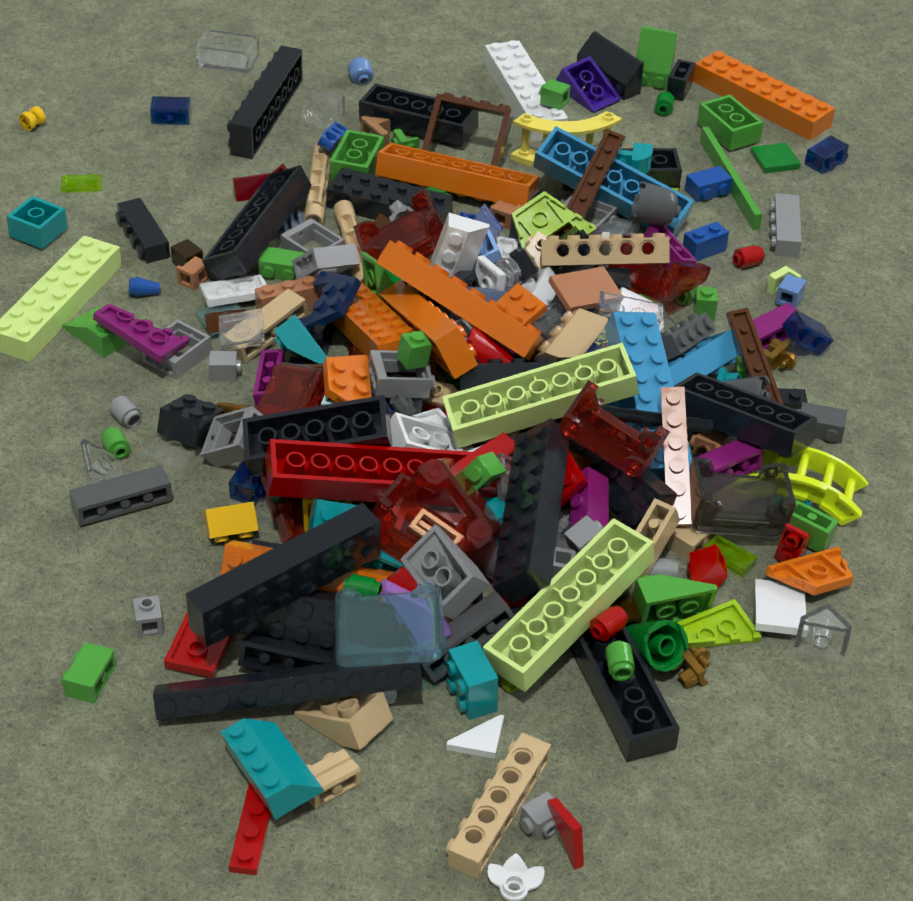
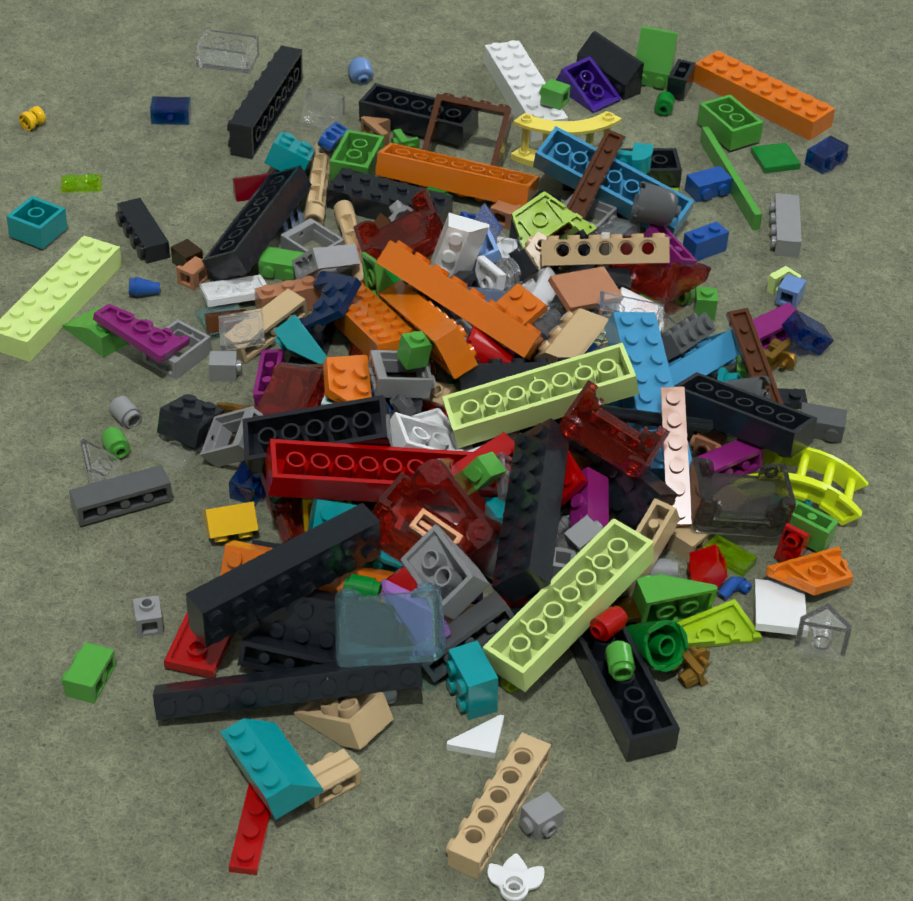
red tile [547,797,584,870] -> none
red brick [732,245,765,269] -> none
none -> teal brick [264,131,316,172]
none -> blue arm [717,577,752,601]

